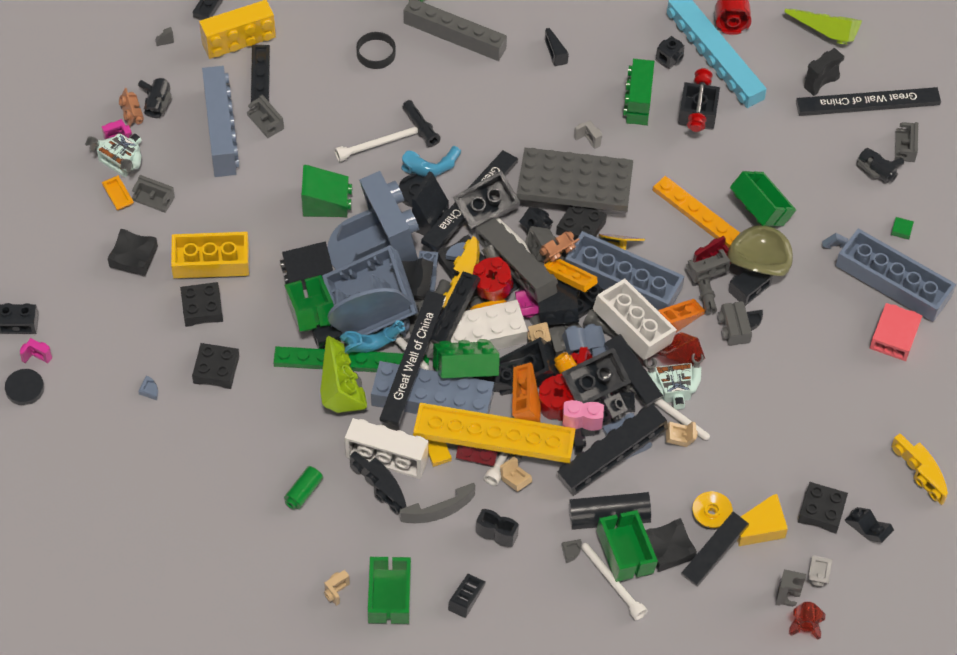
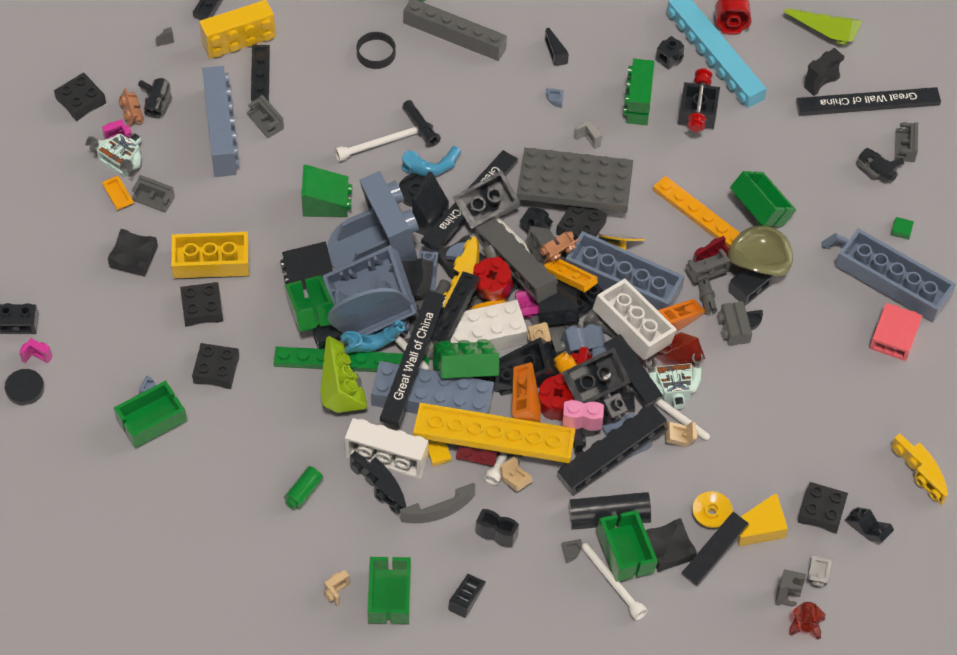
none -> black brick [54,72,106,122]
none -> green piece [114,380,187,448]
none -> sand blue tile [546,88,564,108]

